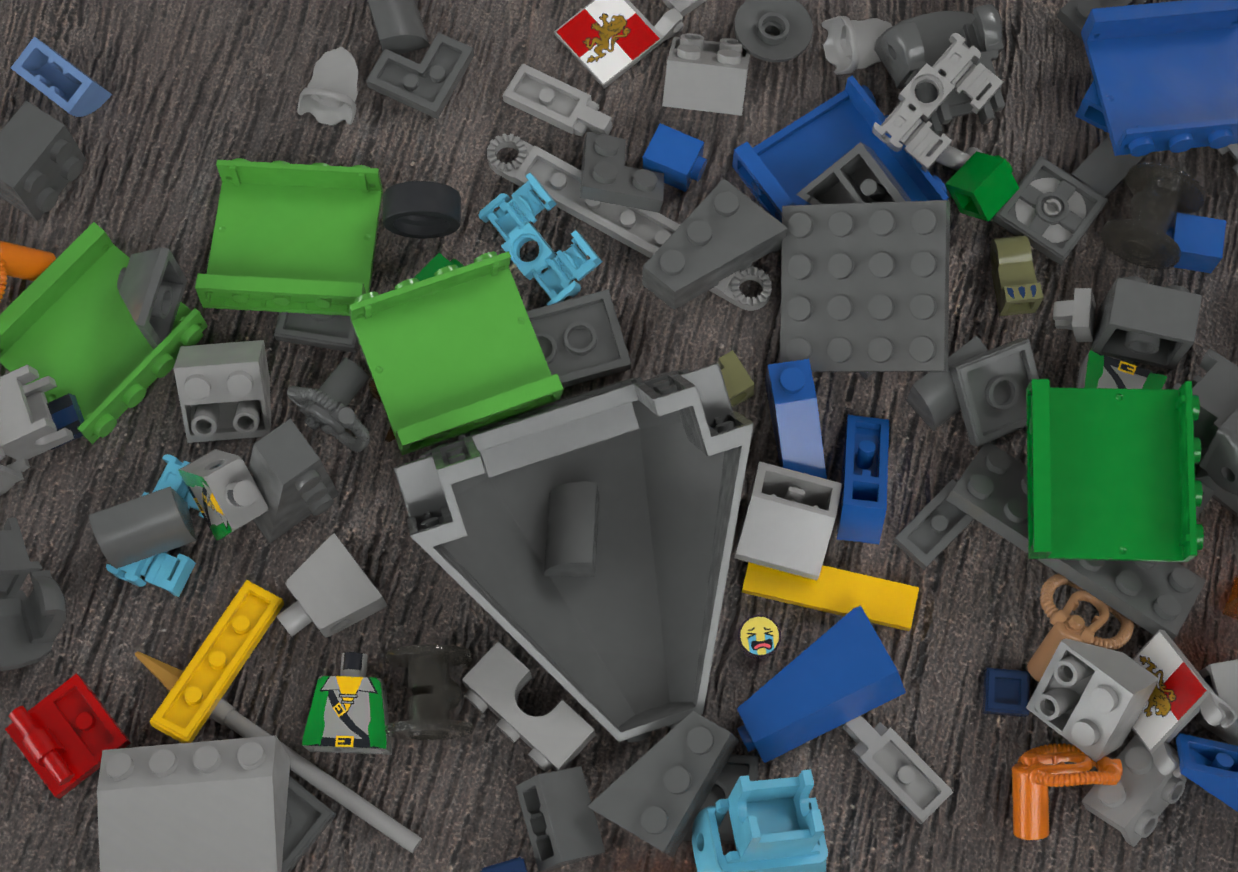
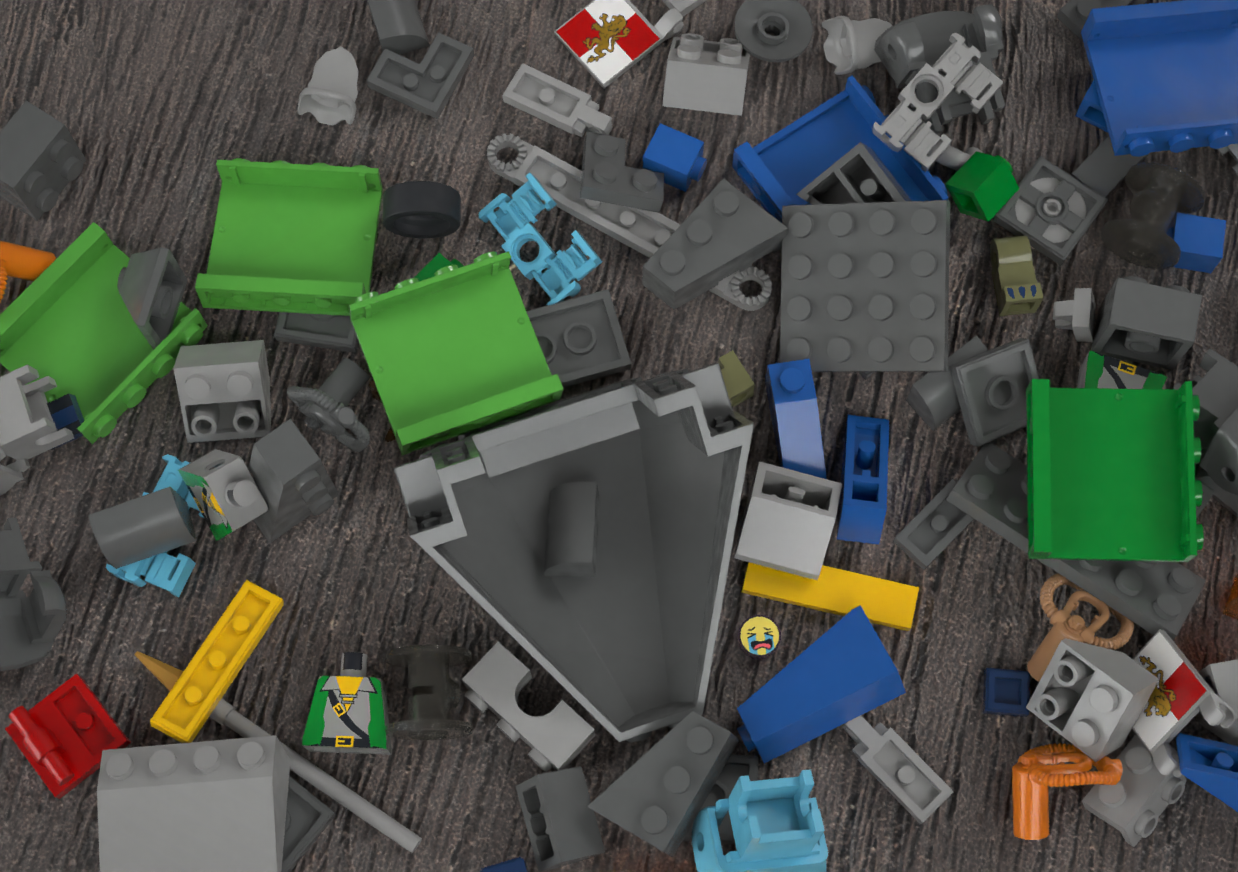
medium blue brick [11,36,112,117] -> none
light grey torso [276,533,387,638] -> none

